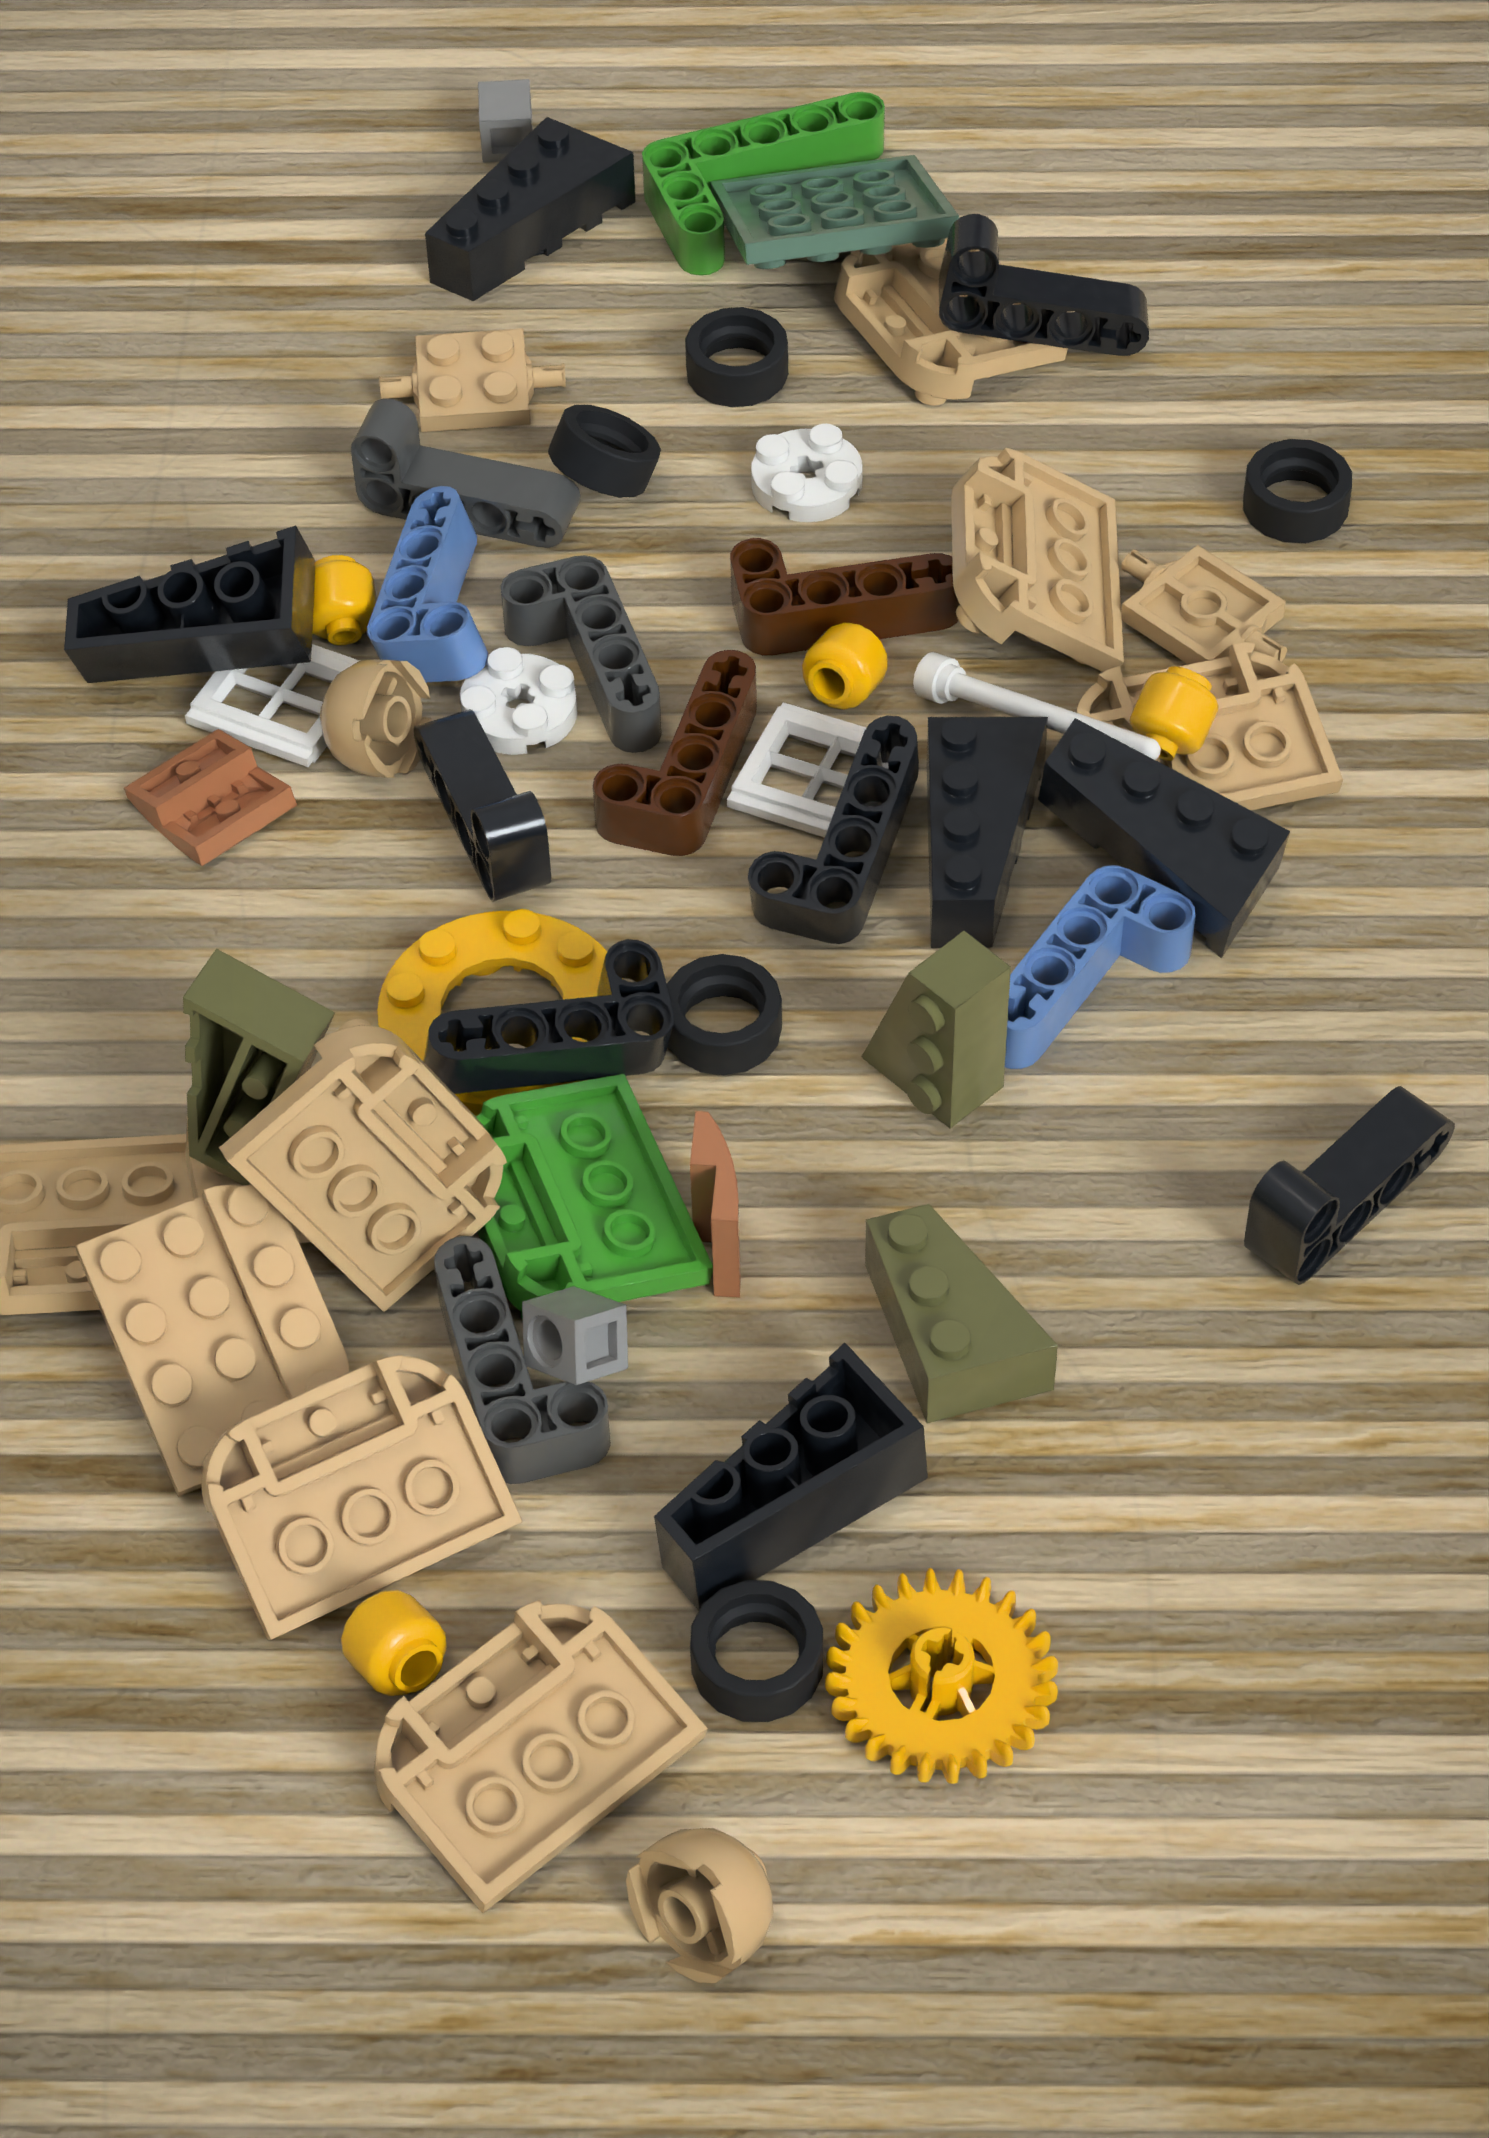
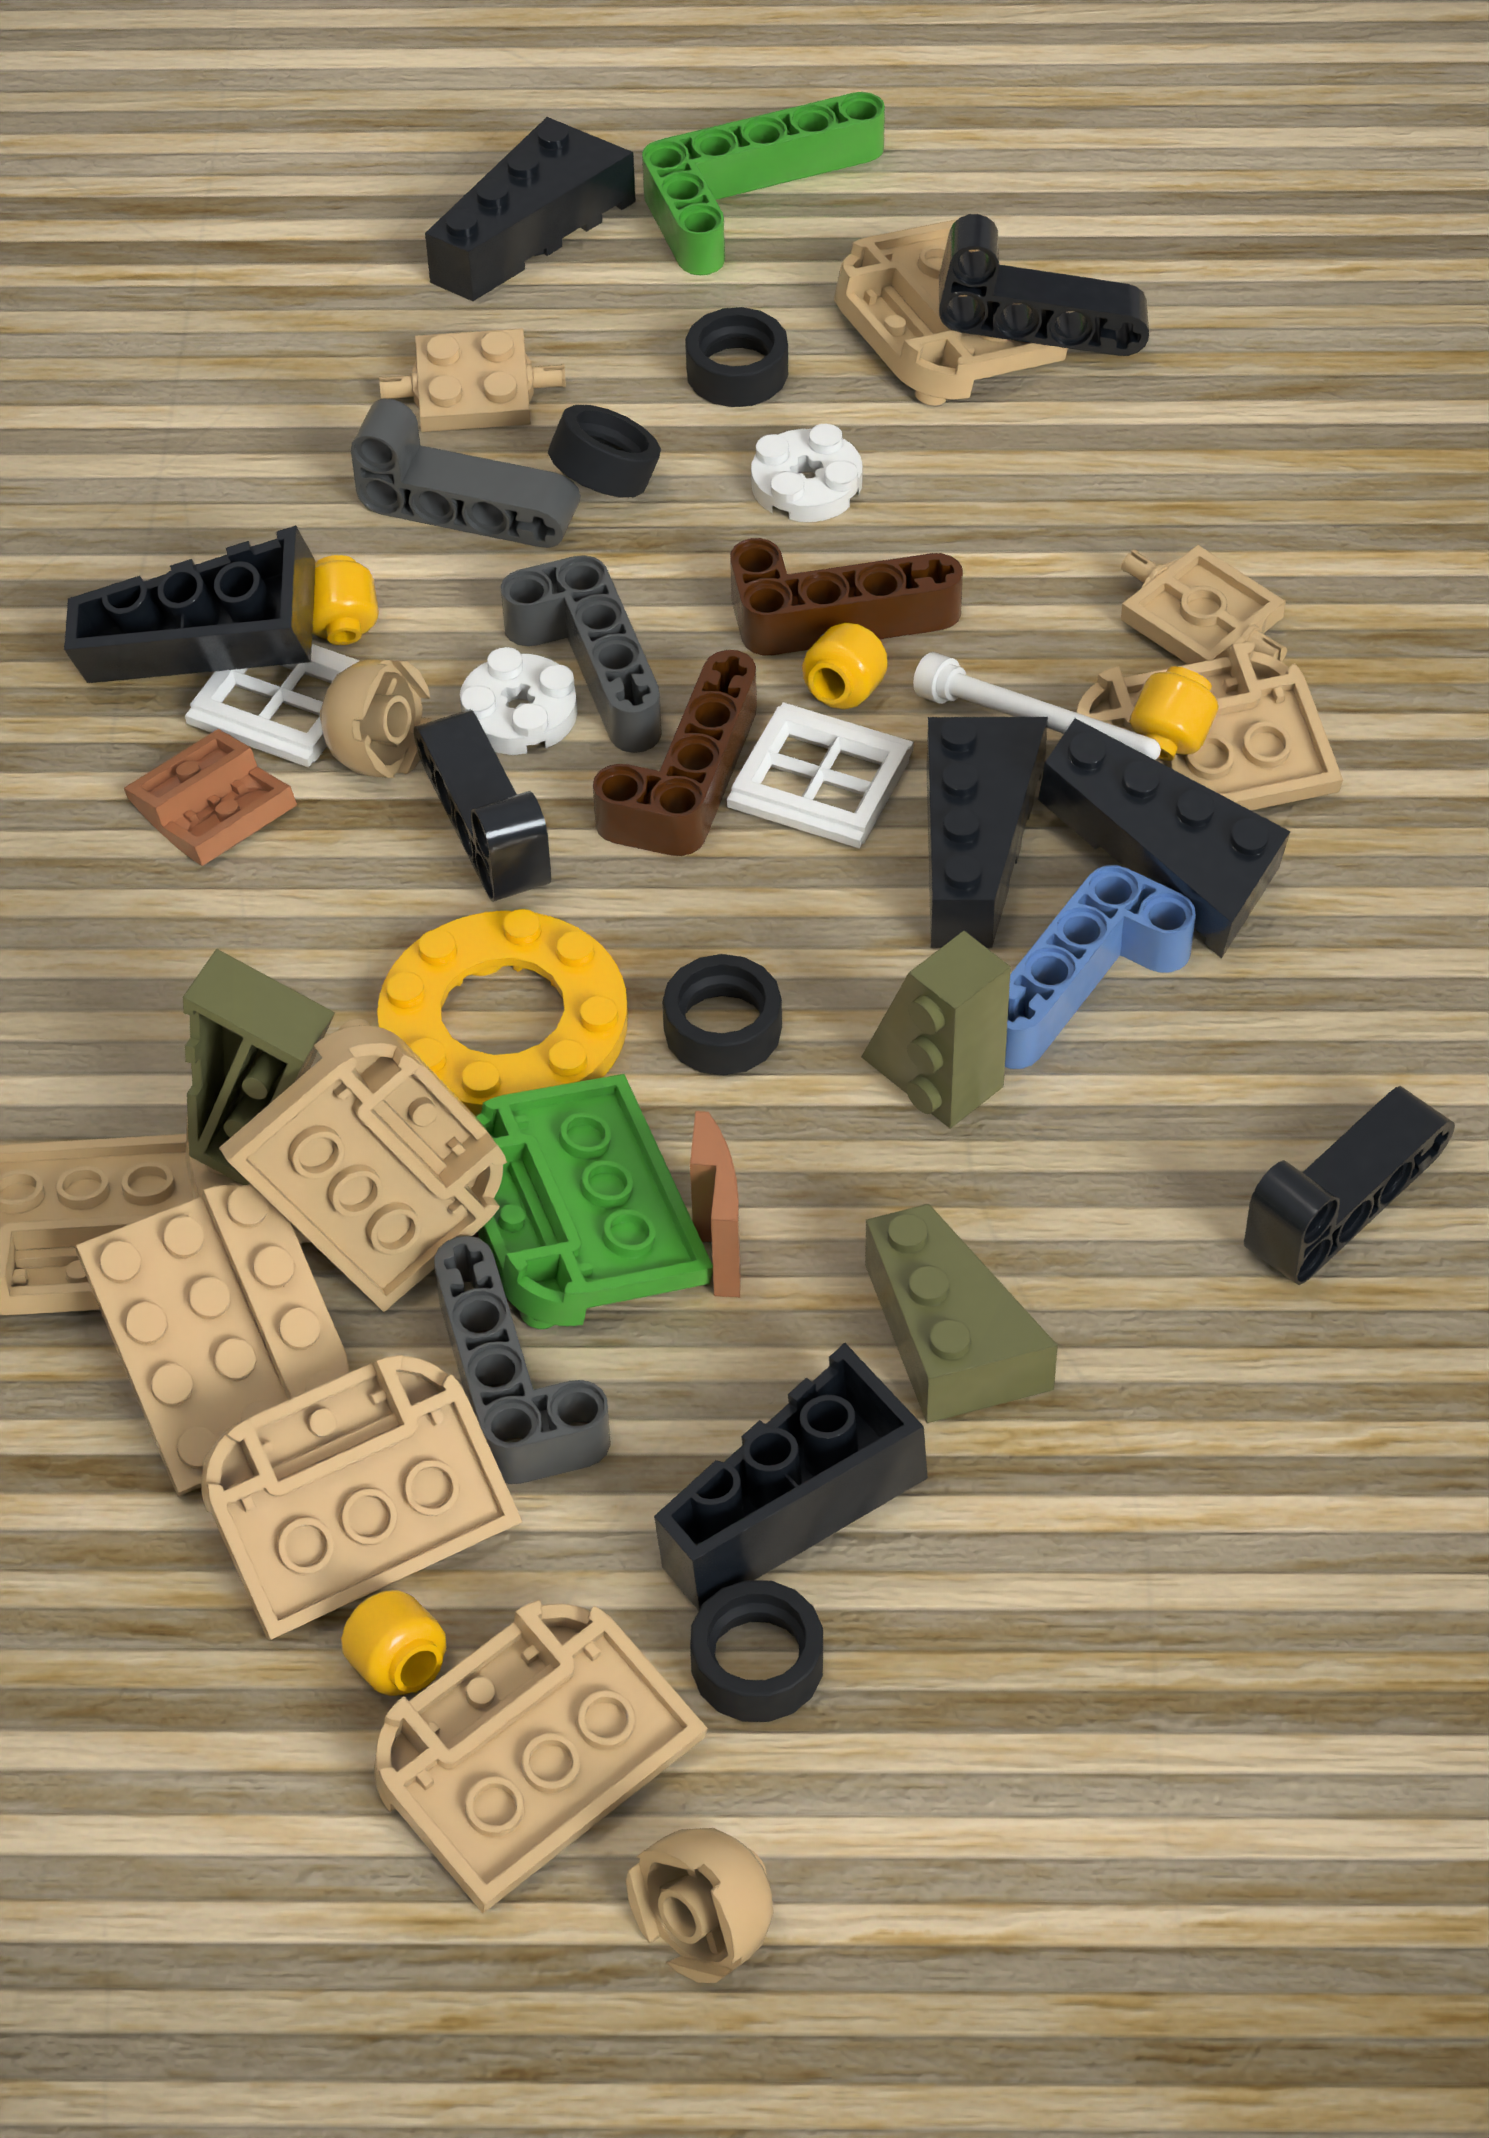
medium blue beam [367,486,489,683] -> none
black beam [423,939,674,1094] -> none
light grey brick [478,79,533,163] -> none
light grey brick [522,1286,628,1385] -> none
sand green plate [710,155,959,269] -> none
black beam [748,715,919,944] -> none
yellow gear [825,1568,1058,1784] -> none
tan plate [951,448,1124,672] -> none
black tyre [1243,439,1352,543] -> none

